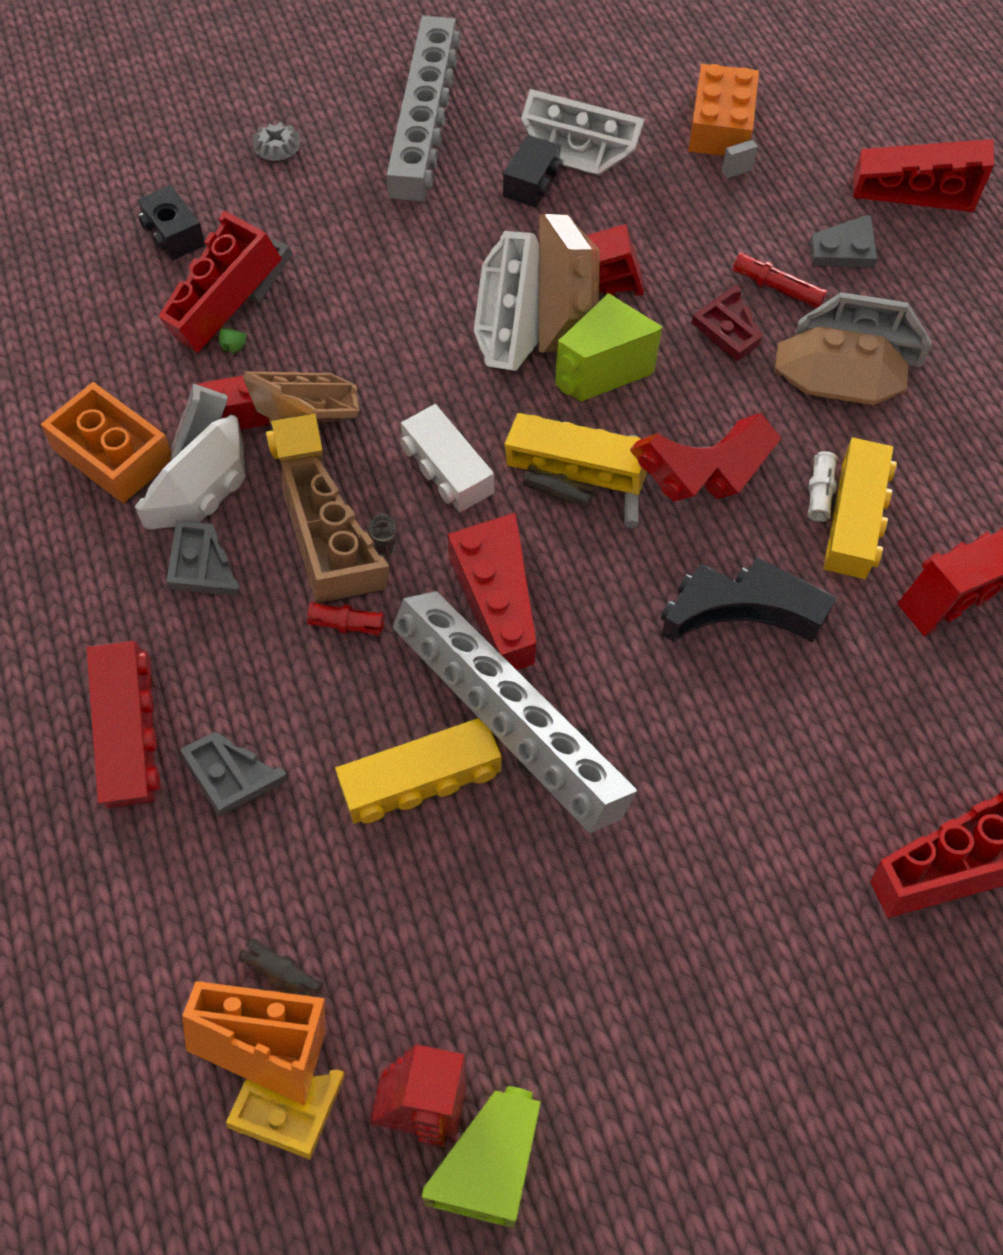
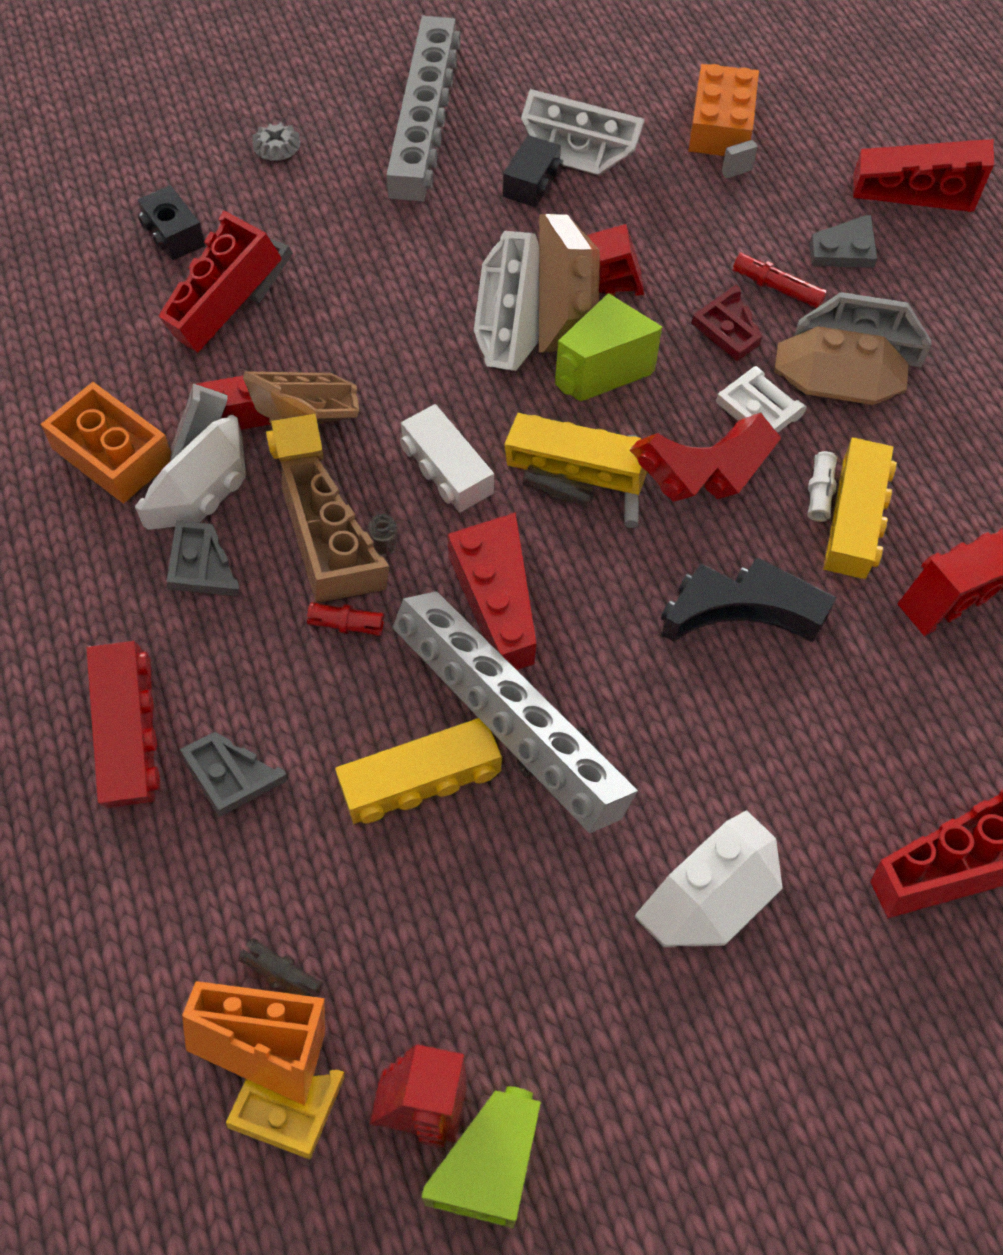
bright green hinge [219,328,247,354] -> none
none -> white wedge [634,810,782,947]
none -> white plate [716,366,807,433]

